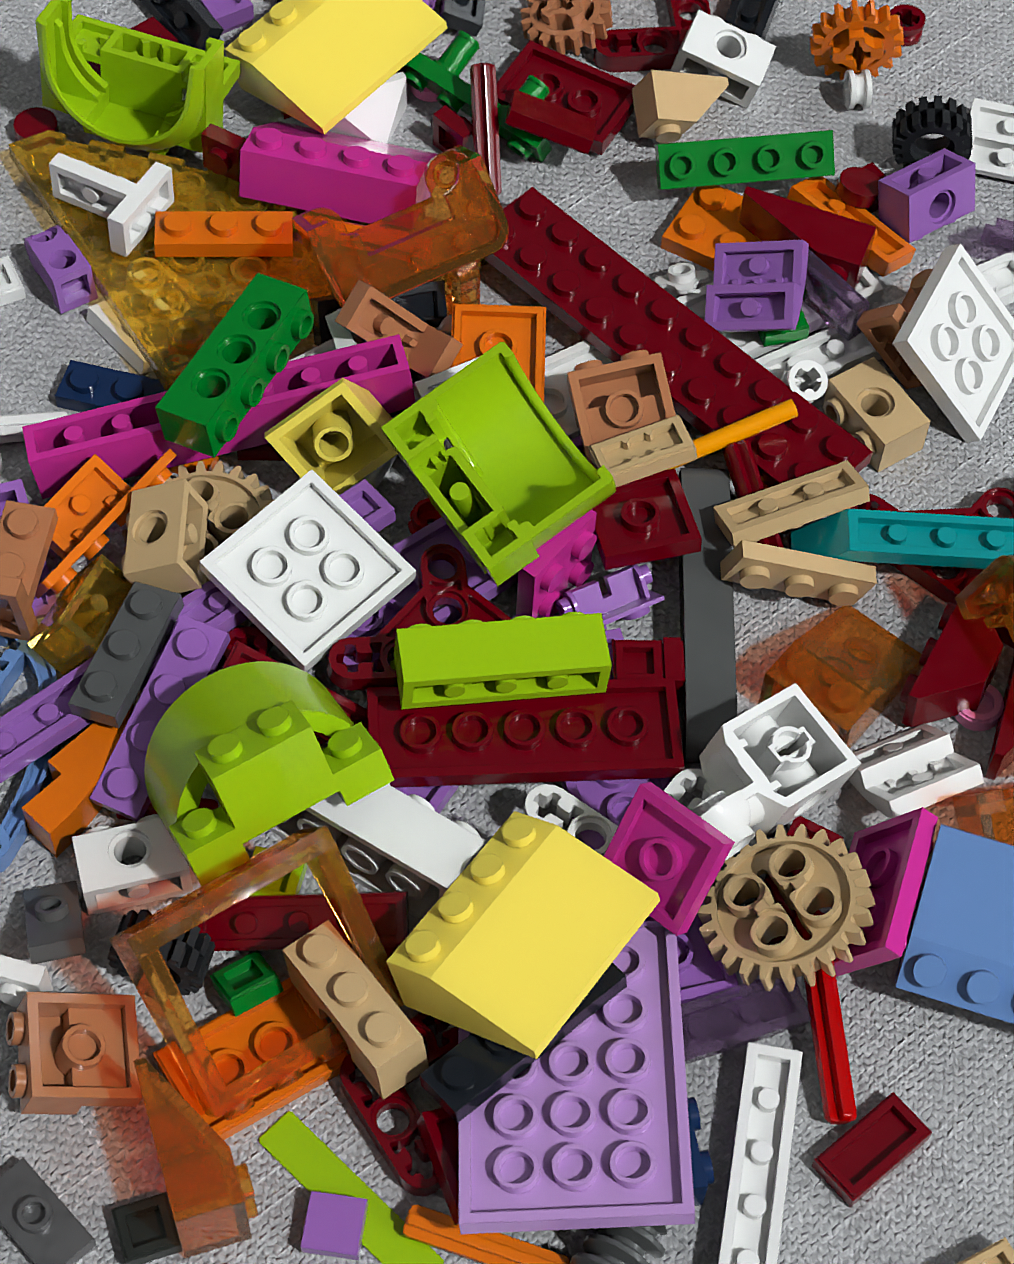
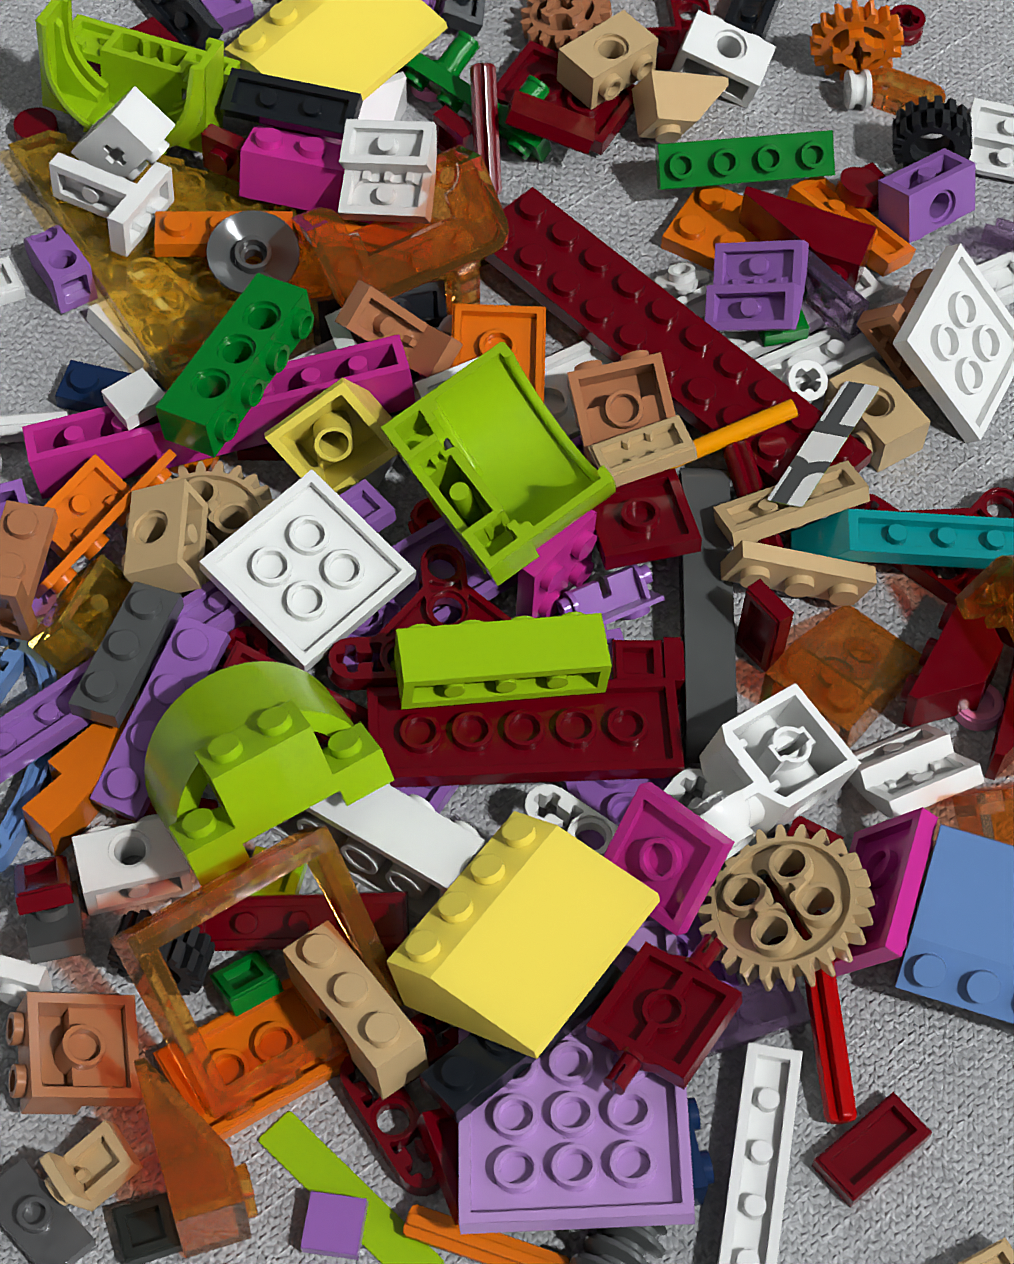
none -> dark red tile [14,855,74,916]
none -> tan bracket [39,1120,144,1212]
none -> white brick [71,86,176,182]
none -> white tile [101,367,165,431]
none -> dark grey dish [207,210,300,295]
none -> black plate [220,68,363,140]
none -> white slope [338,119,437,224]
none -> tan brick [557,10,658,110]
none -> dark red plate [586,934,742,1095]
none -> dark red tile [736,579,794,674]
none -> sticker [768,381,879,507]
none -> clear orange beam [871,67,946,115]

